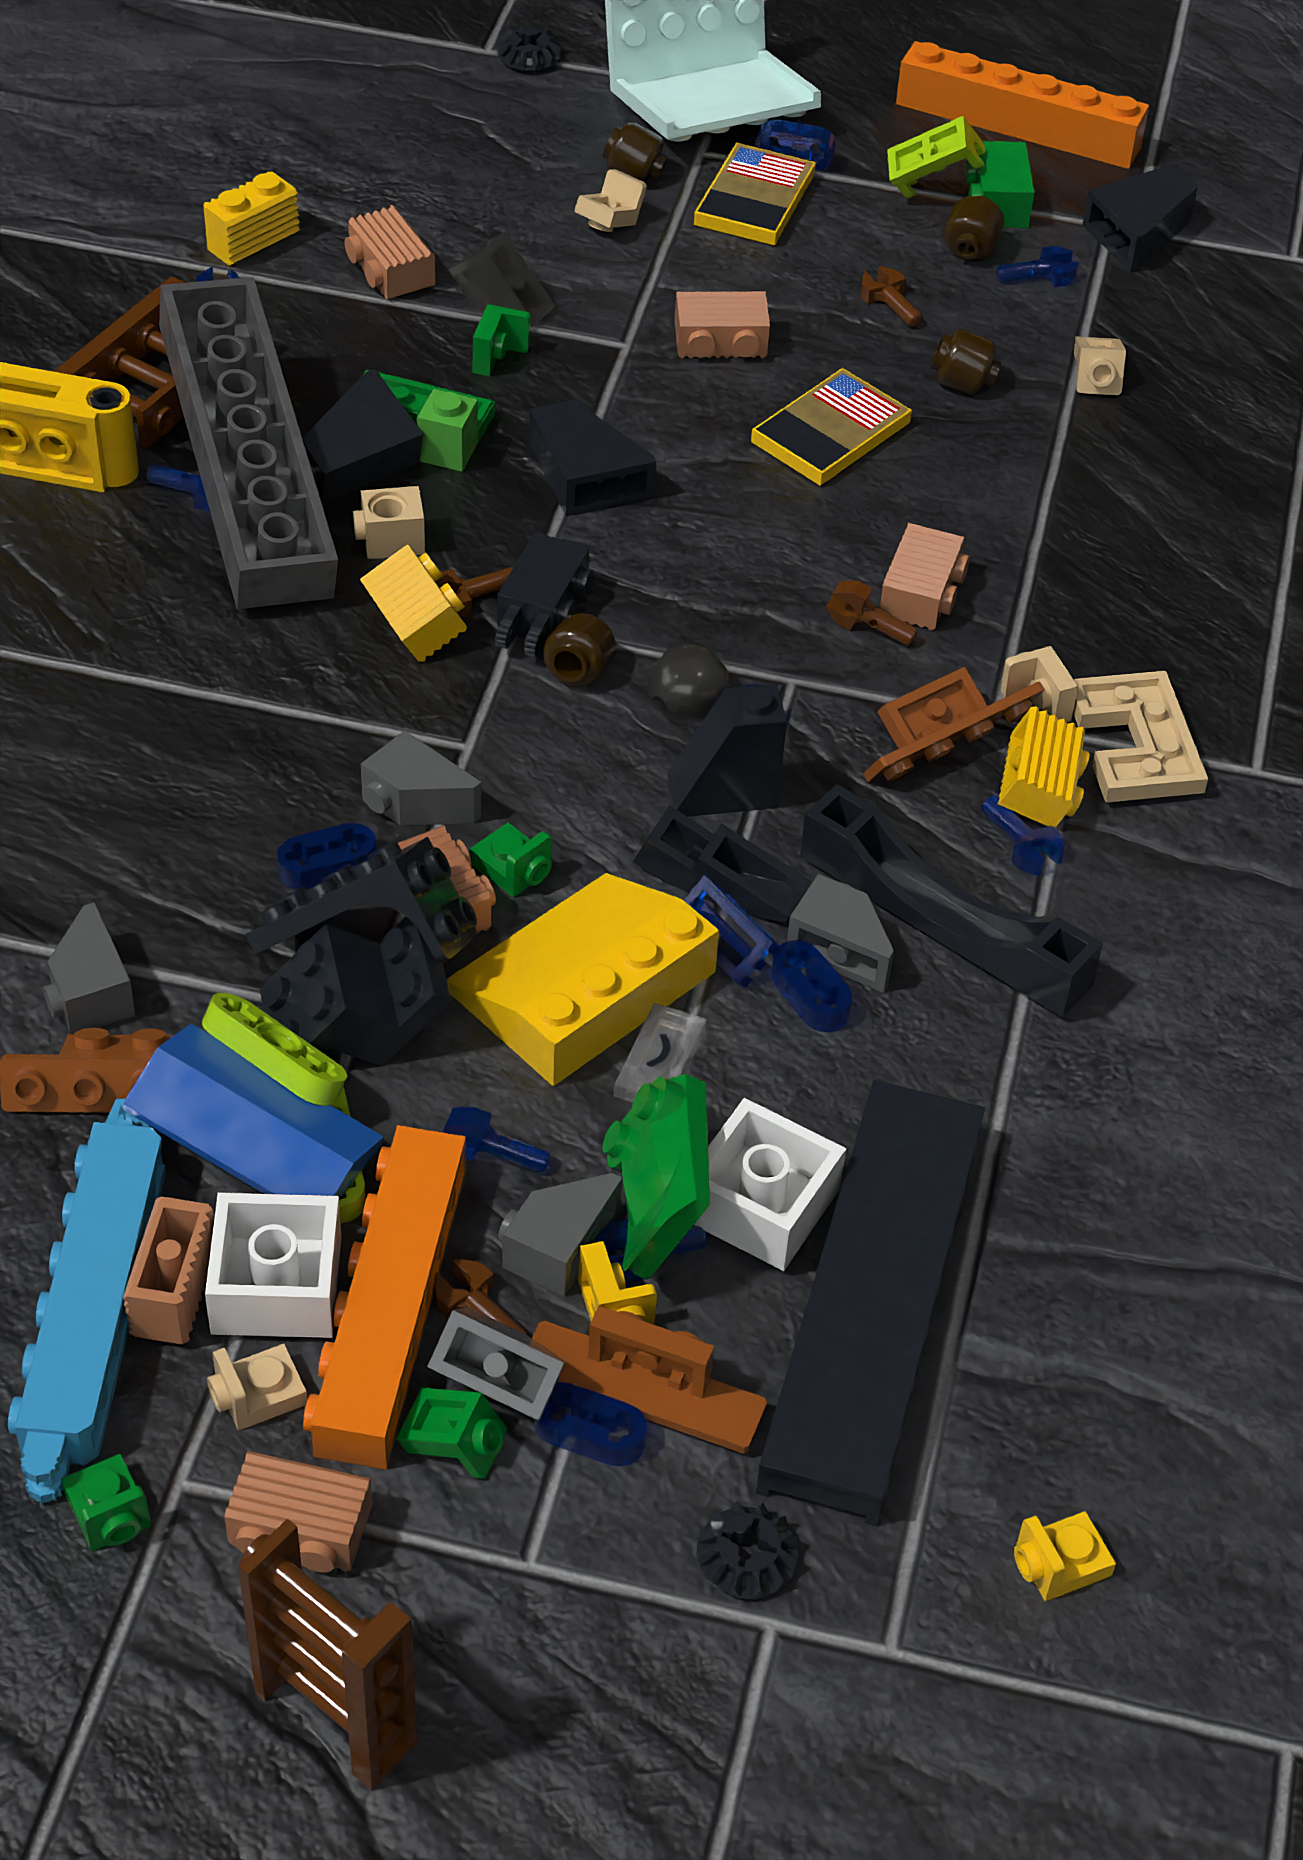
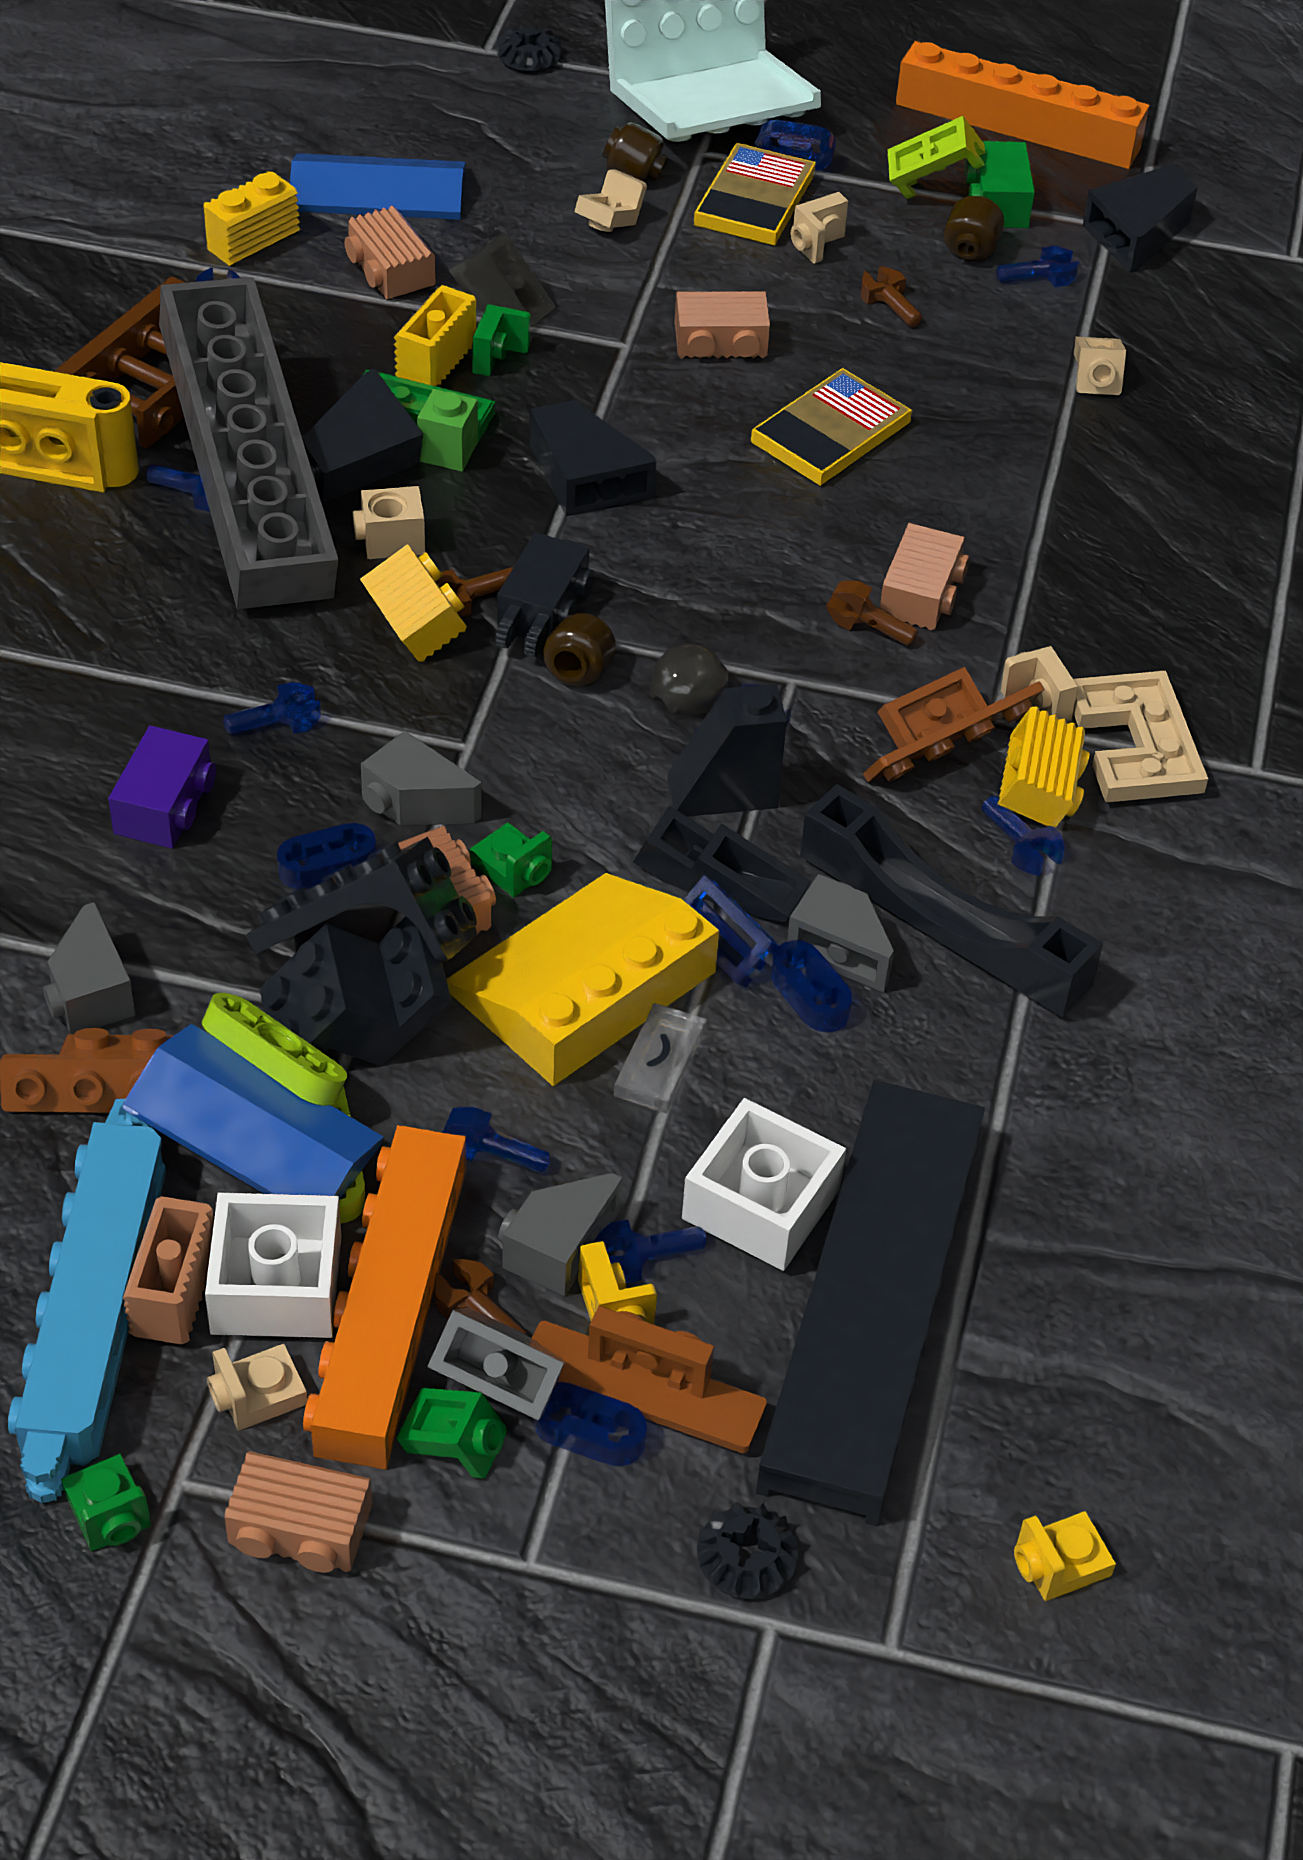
reddish brown fence [238,1518,417,1791] -> none
green slope [602,1074,710,1280] -> none
dark brown head [930,329,1001,396] -> none
none -> dark purple brick [108,725,216,849]
none -> clear blue bar [223,682,321,734]
none -> blue slope [290,153,466,220]
none -> yellow brick [394,285,476,387]
none -> tan bracket [791,192,848,264]

